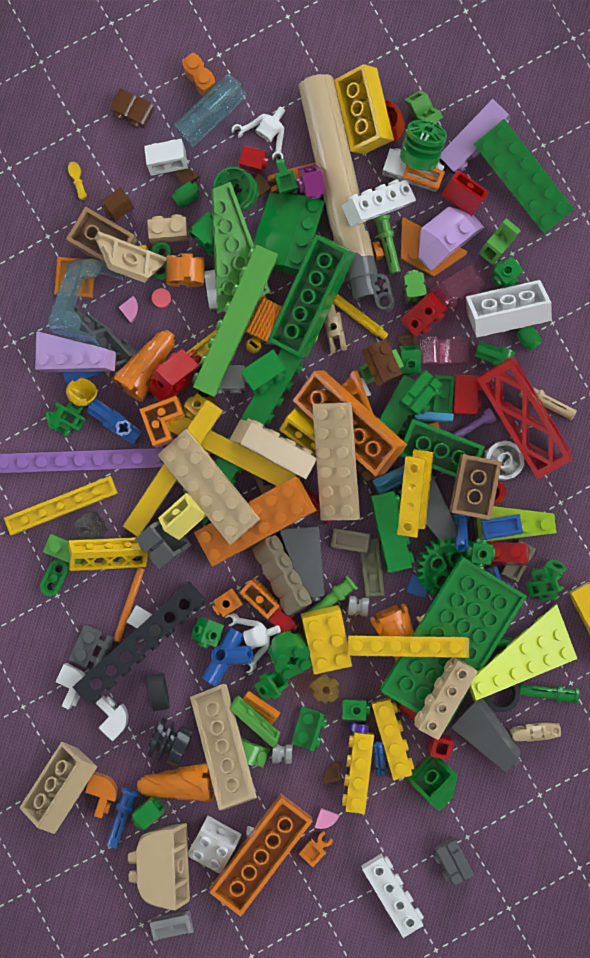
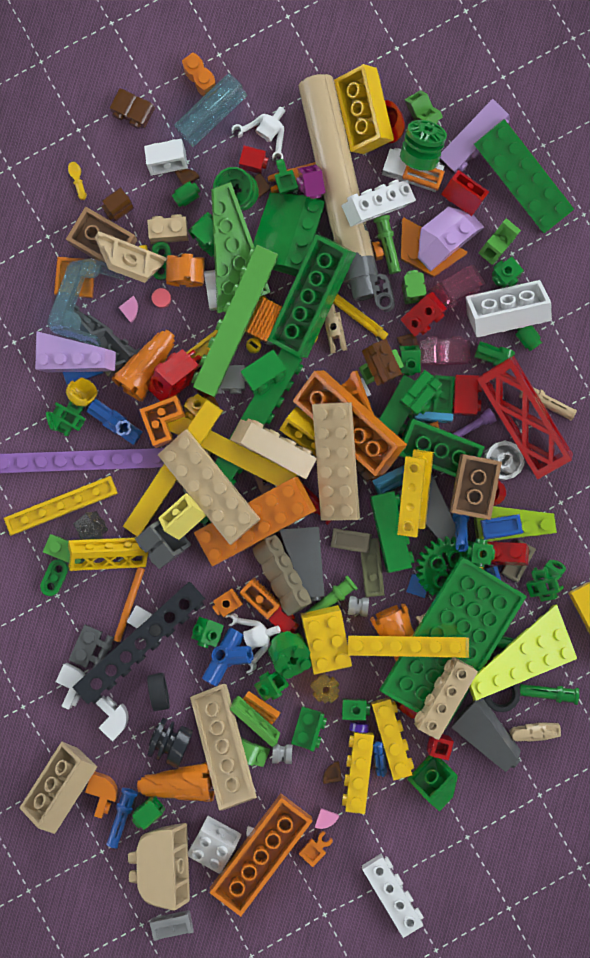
dark grey brick [433,837,474,886] -> none

